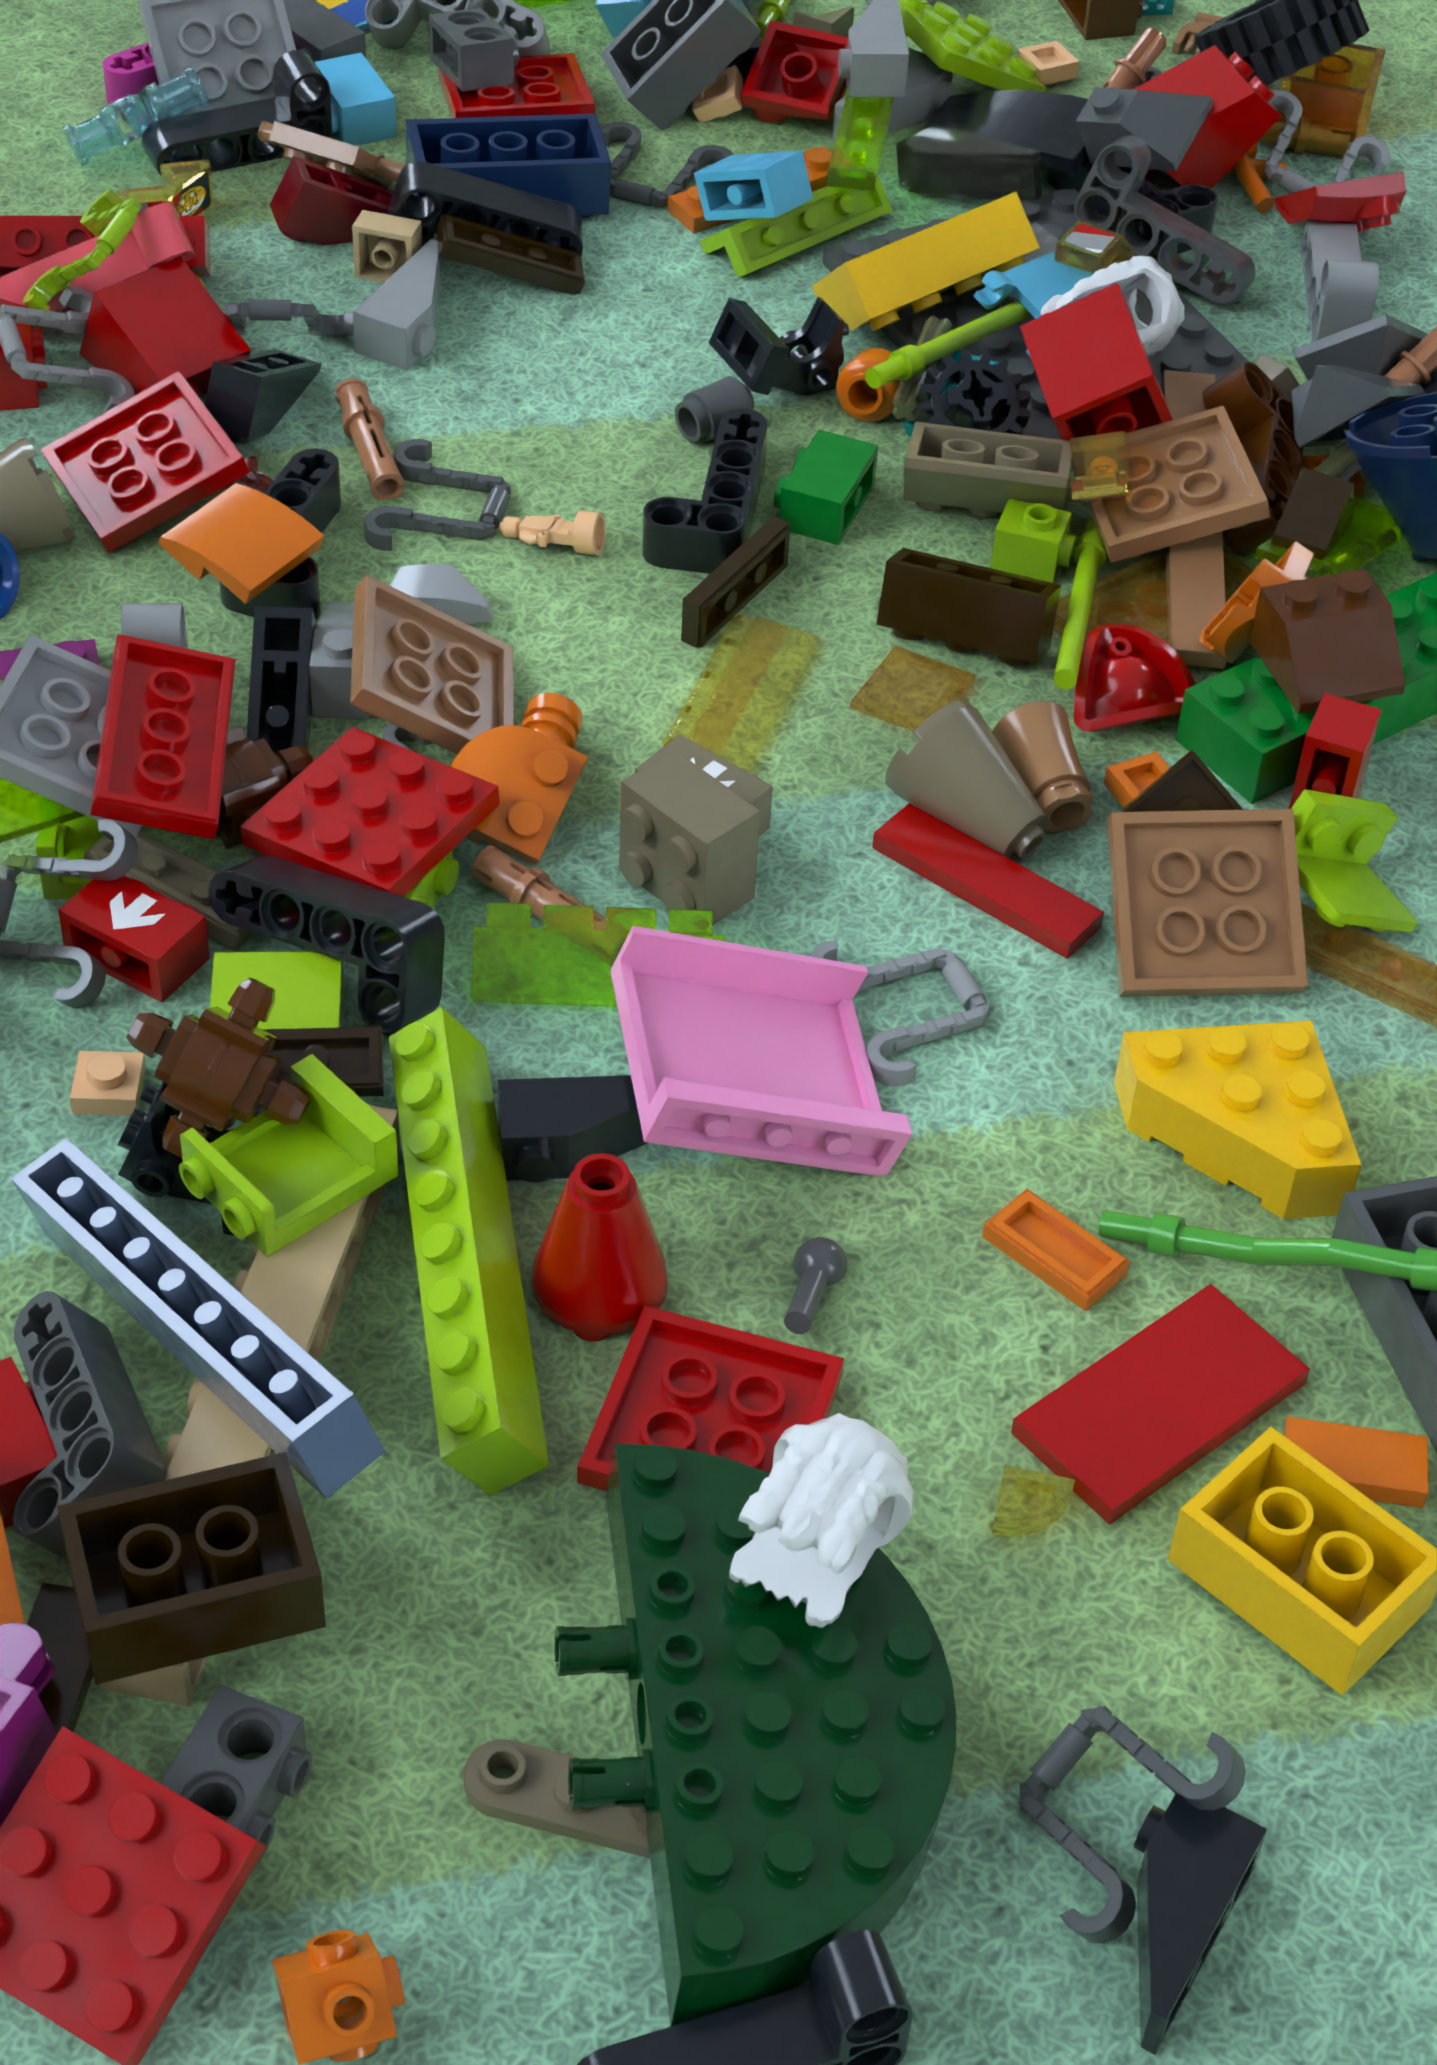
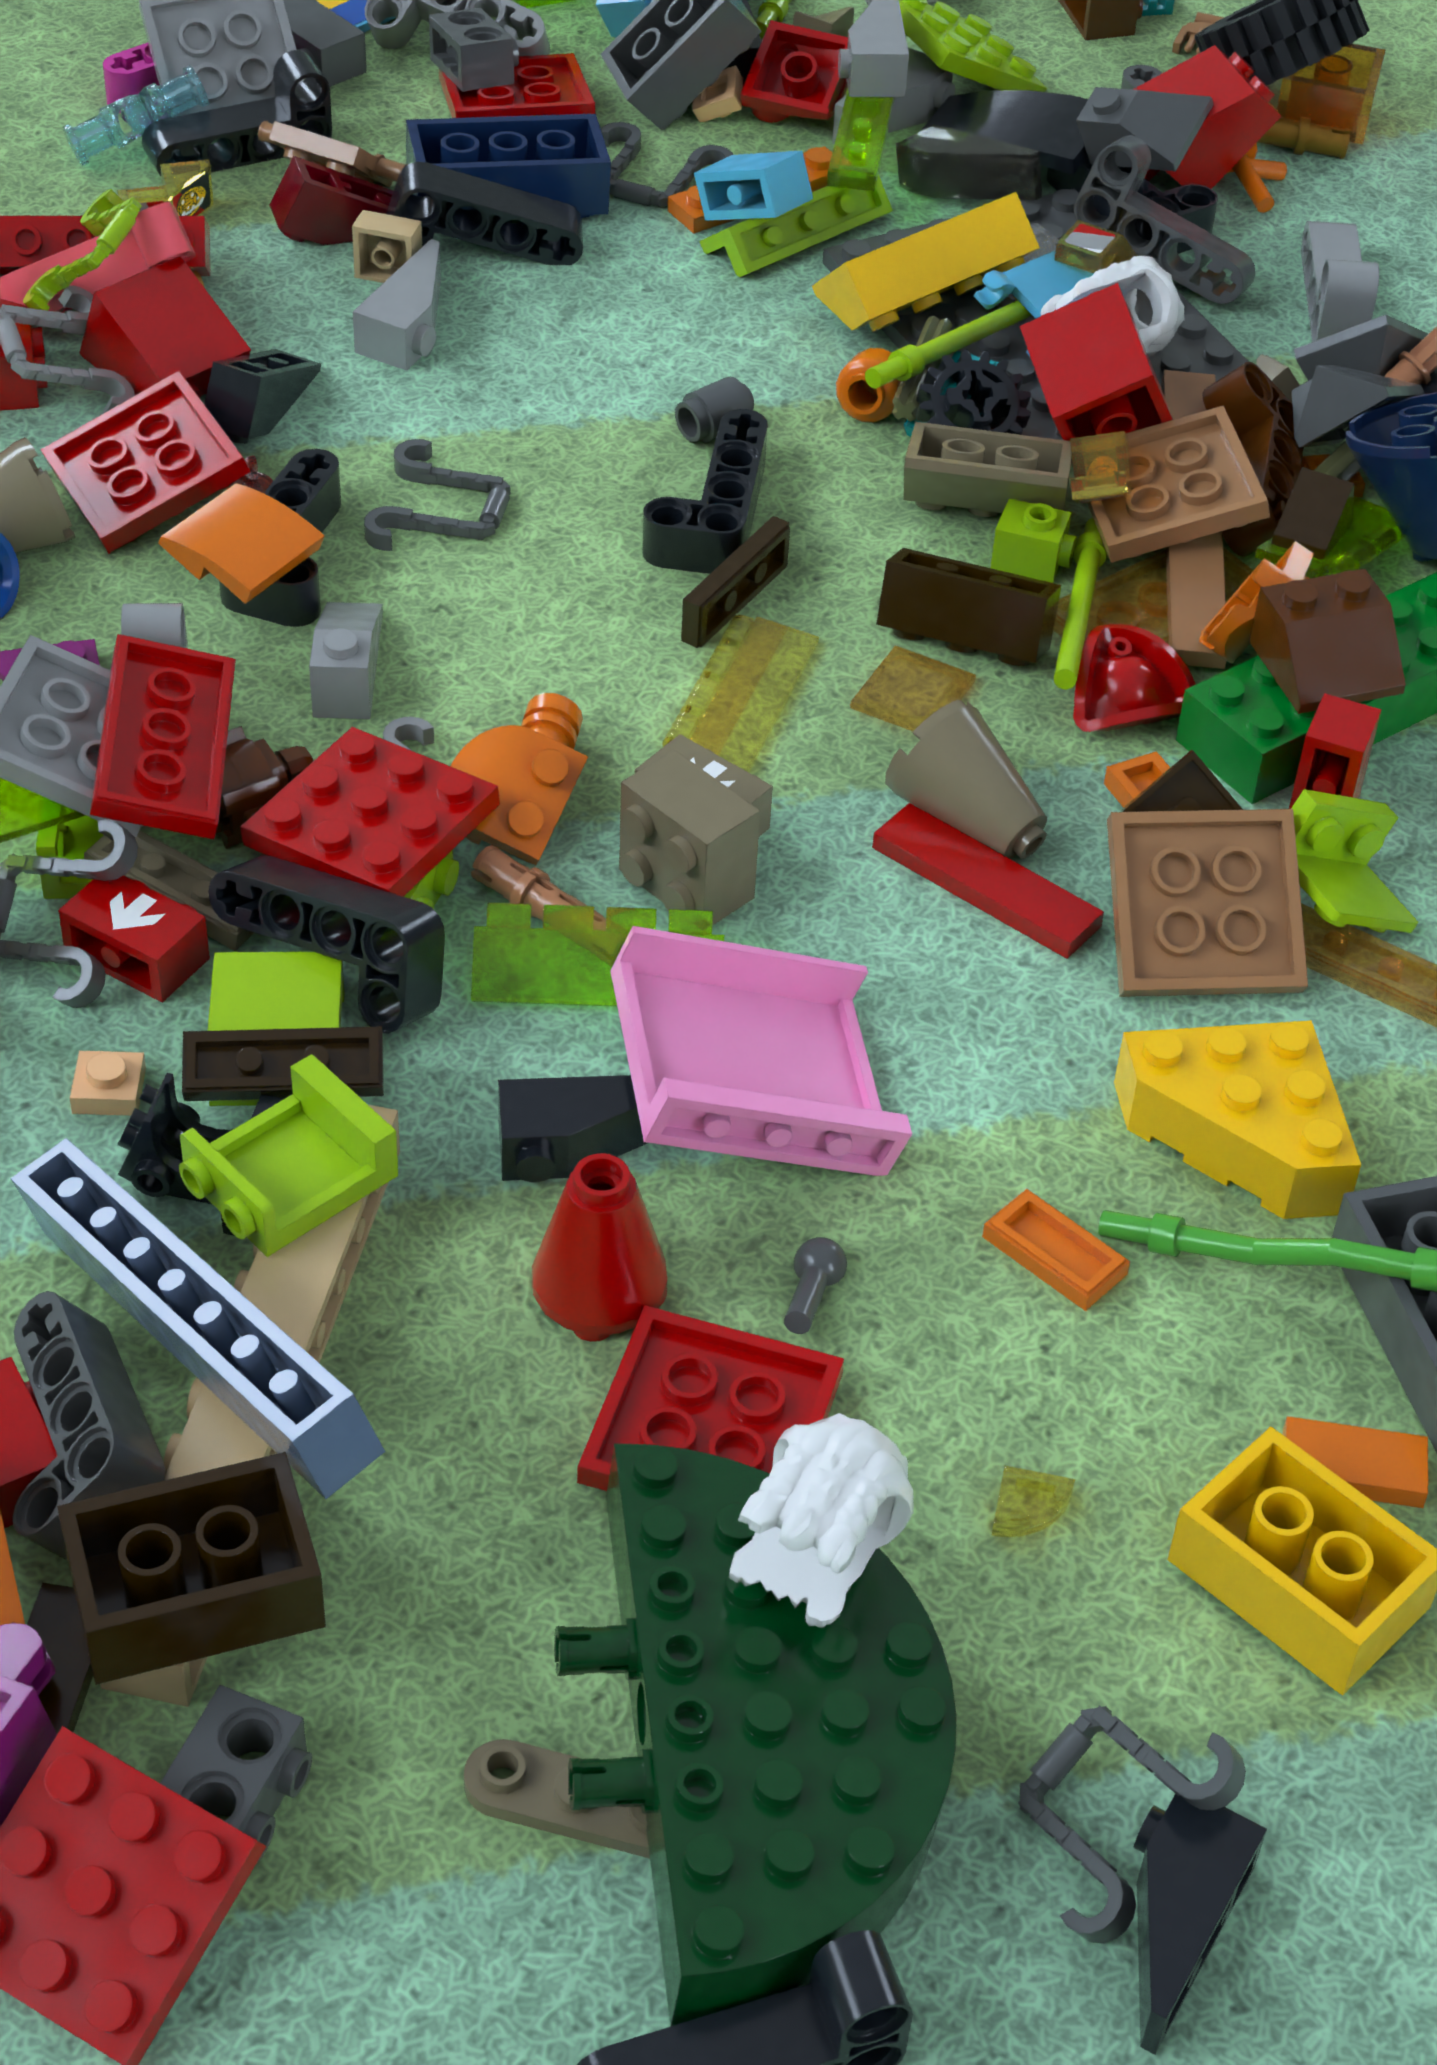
reddish brown piece [126,978,311,1158] -> none
dark grey piece [225,299,354,336] -> none
black slope [246,606,316,753] -> none
orange brick [272,1930,405,2065] -> none
medium azure brick [315,53,397,146] -> none
nougat pin [335,378,405,500] -> none
medium nougat plate [350,574,514,755] -> none
lime brick [389,1007,549,1494] -> none
light grey slope [391,564,495,625] -> none
dark brown tile [436,214,585,294] -> none
light nougat piece [499,510,606,556] -> none
black tile [708,297,849,395] -> none
green brick [773,429,878,545] -> none
light grey piece [811,940,991,1087] -> none
medium nougat plant [993,701,1093,834] -> none
red tile [1011,1284,1310,1525] -> none
light nougat plate [1017,40,1080,85] -> none
nougat axle [1102,27,1167,90] -> none
light grey piece [1263,89,1390,193] -> none
red slope [1274,172,1406,233] -> none

